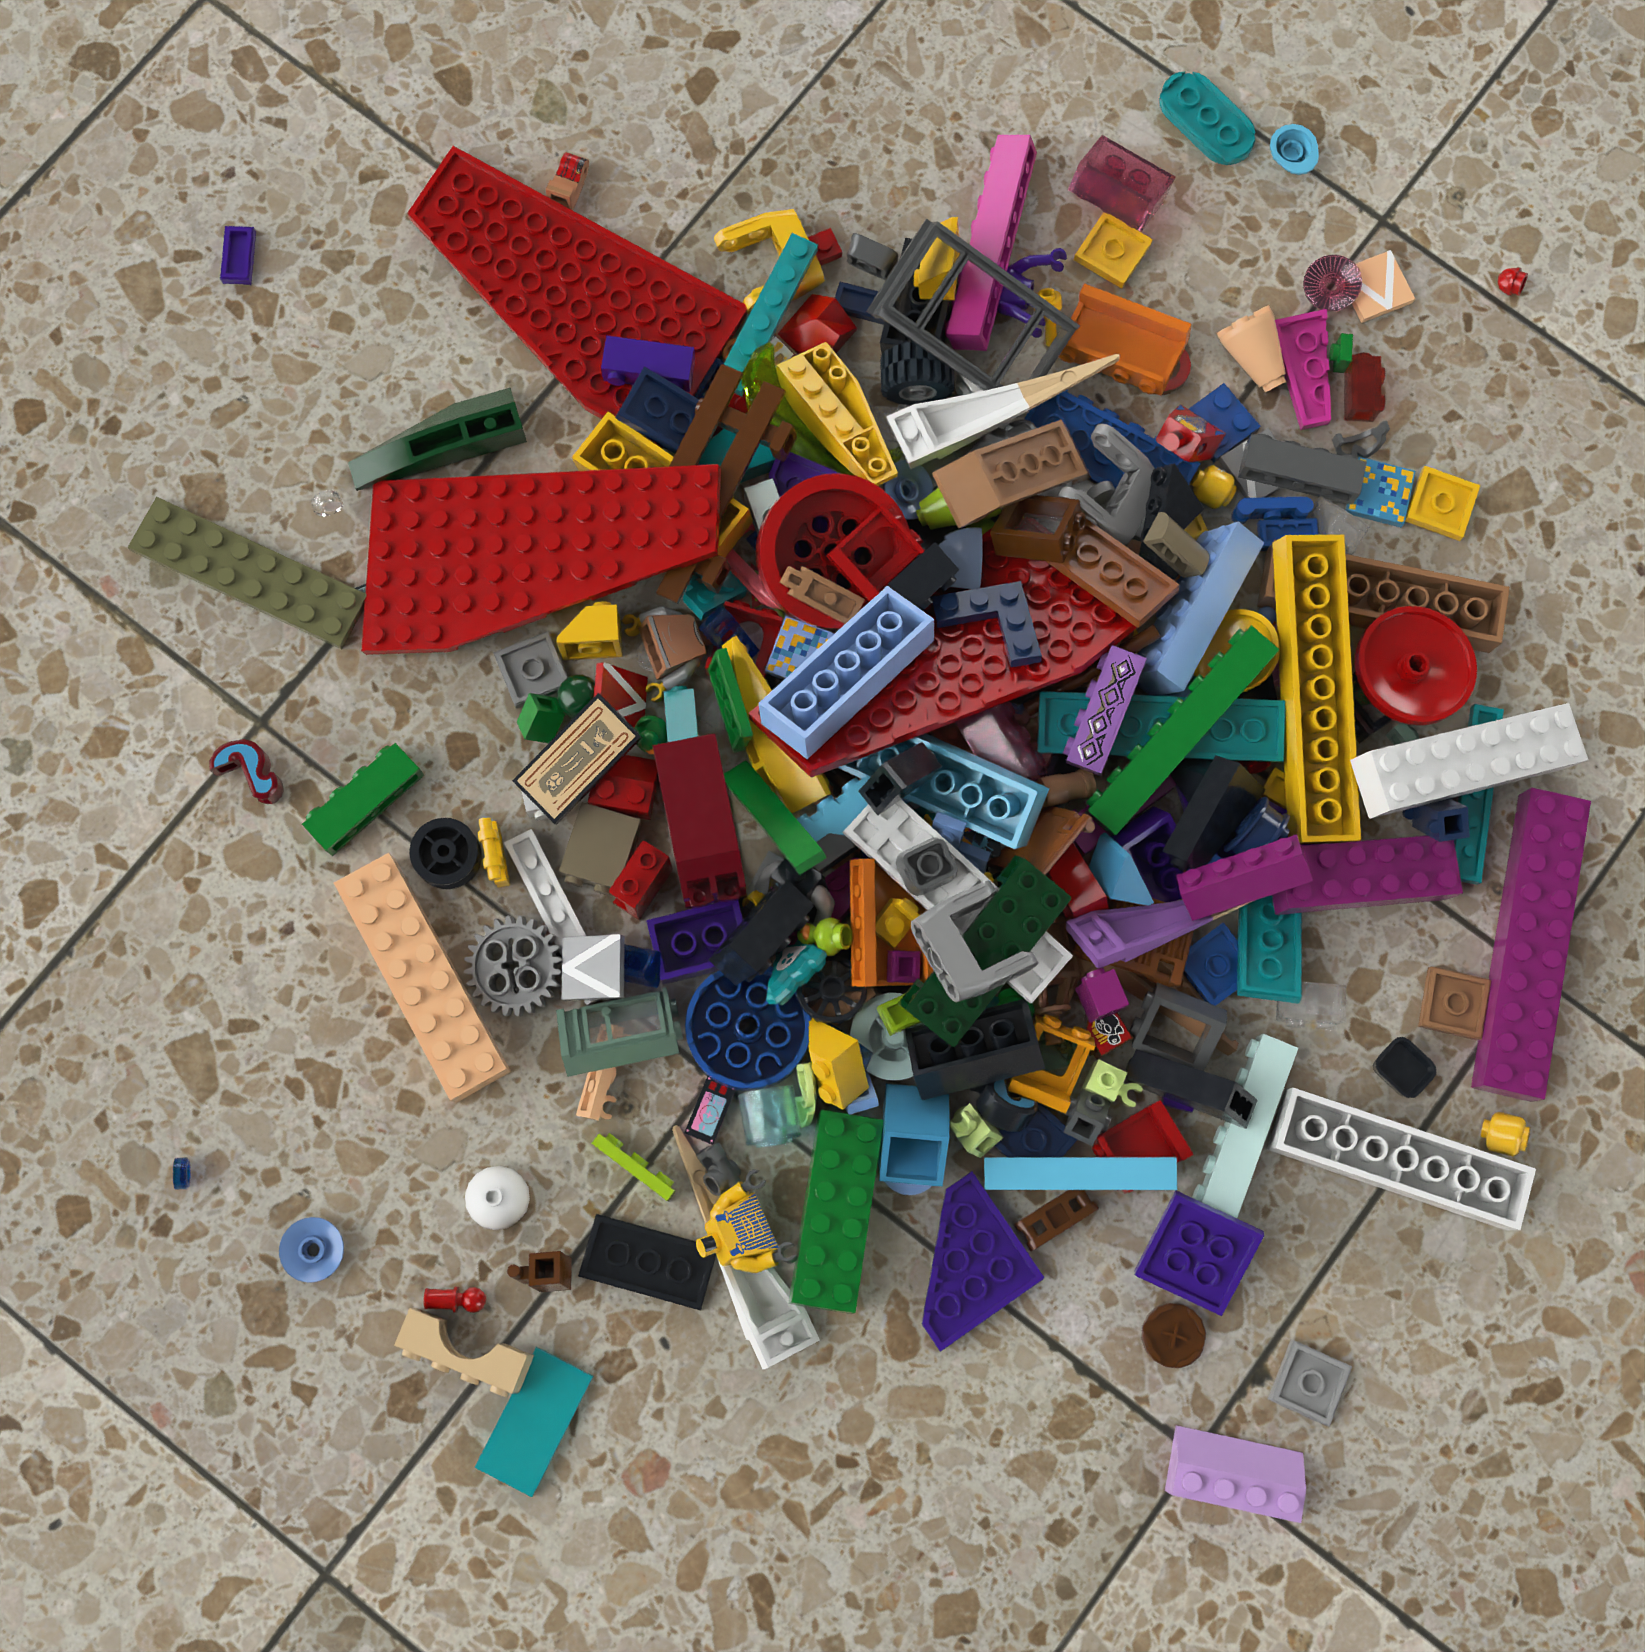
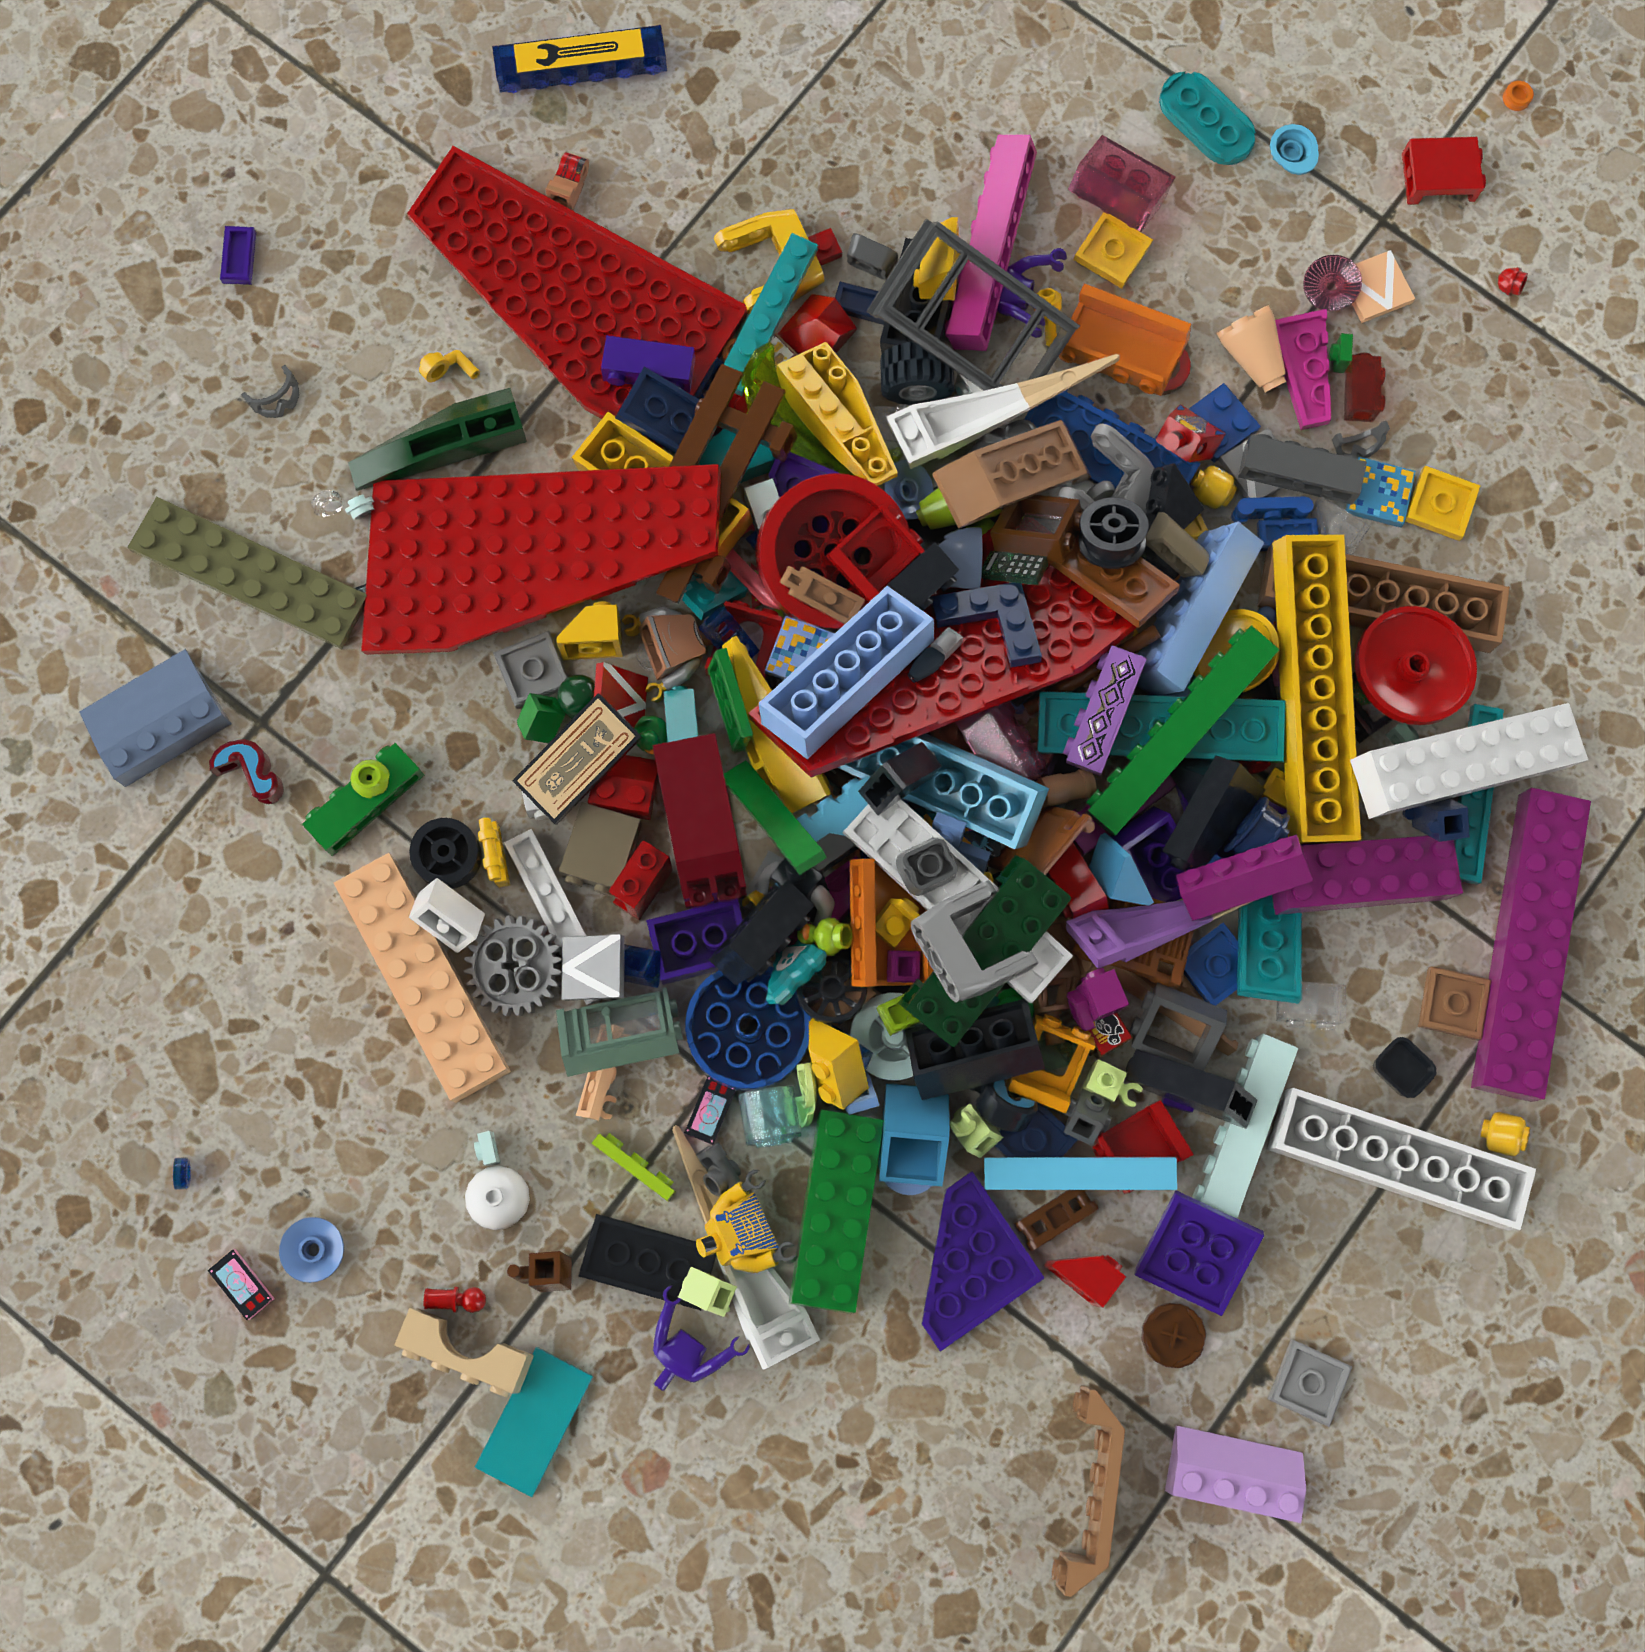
none -> sand blue slope [79,649,232,787]
none -> tile [207,1249,275,1321]
none -> dark grey helmet [241,365,300,418]
none -> light aqua plate [345,494,374,520]
none -> lime plate [350,759,390,798]
none -> white brick [409,878,485,953]
none -> yellow plate [419,350,480,383]
none -> light aqua plate [474,1131,500,1166]
none -> brick [492,25,667,93]
none -> dark purple piece [653,1285,750,1391]
none -> yellowish green brick [678,1267,737,1317]
none -> piece [908,627,963,683]
none -> clear green tile [981,551,1049,585]
none -> red slope [1043,1255,1126,1308]
none -> medium nougat slope [1052,1385,1125,1597]
none -> magenta tile [1066,989,1095,1031]
none -> black wheel [1078,497,1149,569]
none -> red panel [1402,137,1486,205]
none -> orange tile [1503,81,1534,111]

